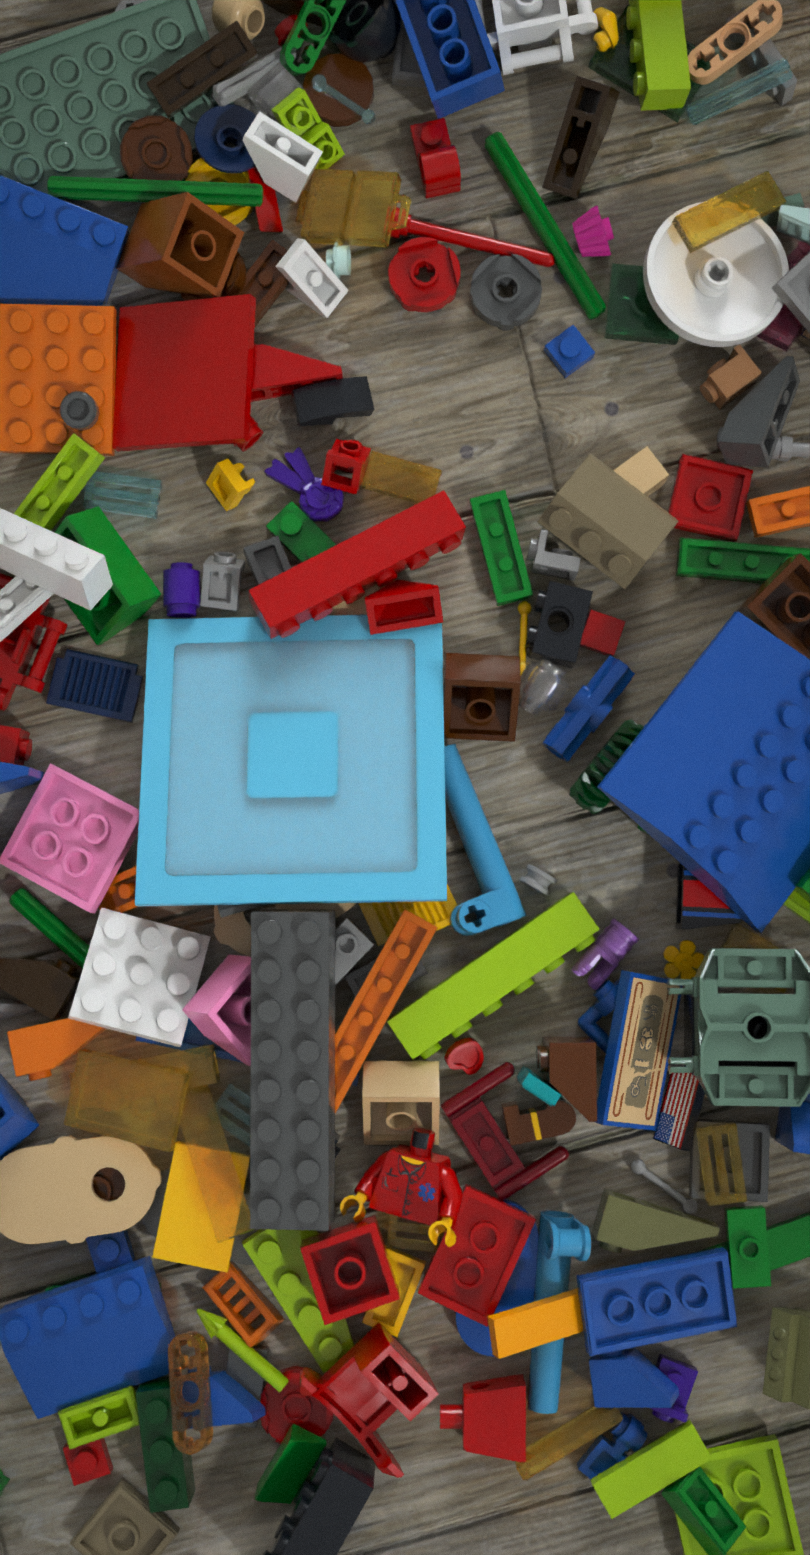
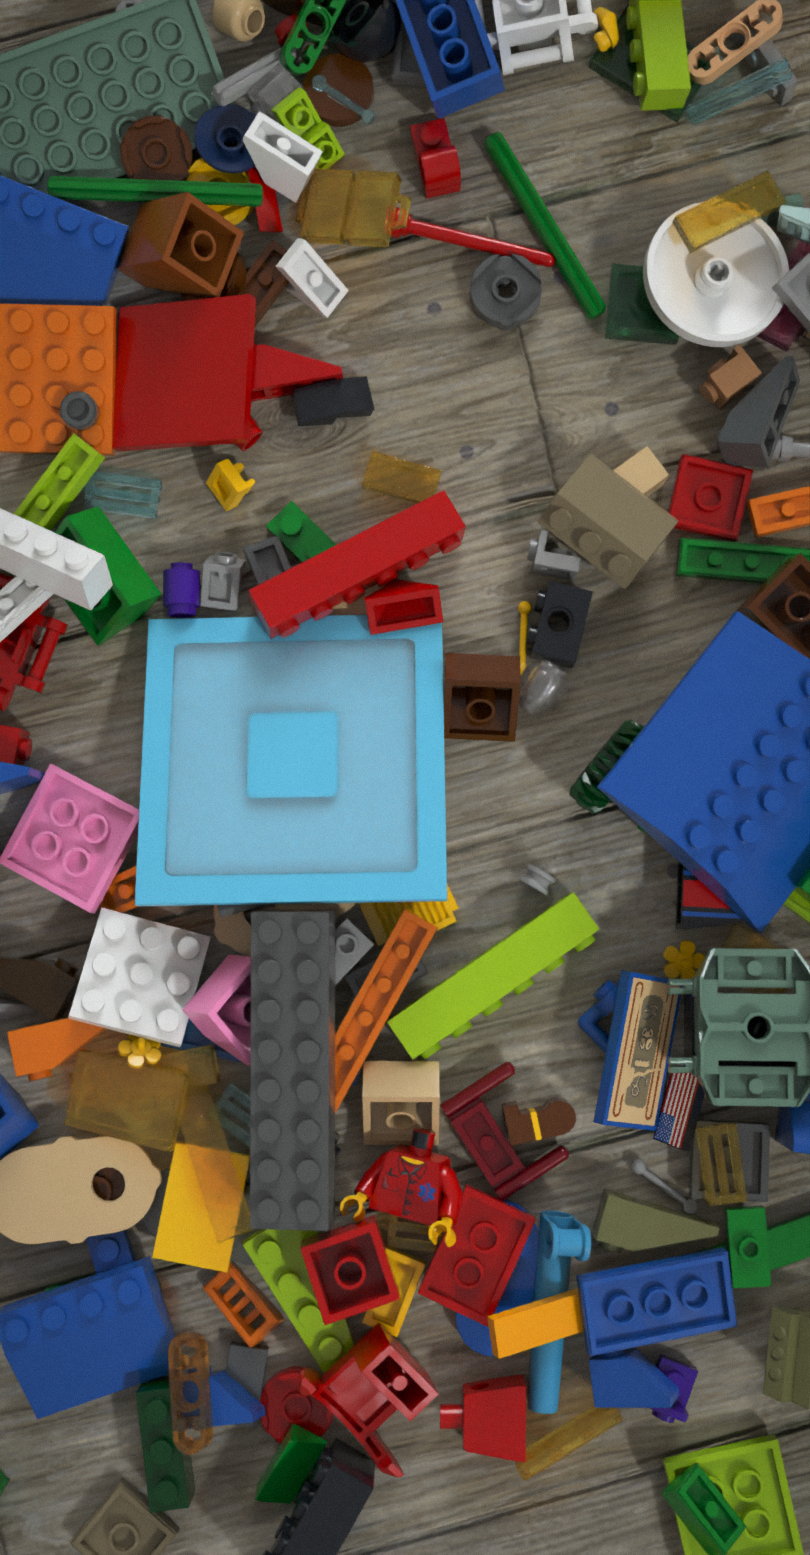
green axle [9,888,90,969] -> none
dark blue window [46,649,143,723] -> none
lime slope [58,1385,139,1449] -> none
red plate [63,1438,113,1486] -> none
dark brown plate [147,21,258,119] -> none
lime piece [197,1308,289,1393] -> none
dark purple piece [264,447,344,522] -> none
red brick [321,438,371,495] -> none
light aqua plate [326,241,351,279] -> none
red plate [388,237,460,312] -> none
dark azure axle [444,744,527,936] -> none
red piece [444,1037,484,1075] -> none
green plate [469,490,533,606] -> none
teal tile [516,1065,562,1107] -> none
reddish brown slope [536,1036,597,1122] -> none
dark brown slope [542,76,620,199] -> none
blue piece [542,655,635,762] -> none
blue plate [543,325,595,378] -> none
medium lavender hinge [571,918,639,990] -> none
dark pink piece [572,205,614,257] -> none
blue plate [577,1412,648,1479] -> none
red tile [580,610,626,657] -> none
lime tile [590,1420,713,1519] -> none
none -> yellow plant [118,1034,161,1068]

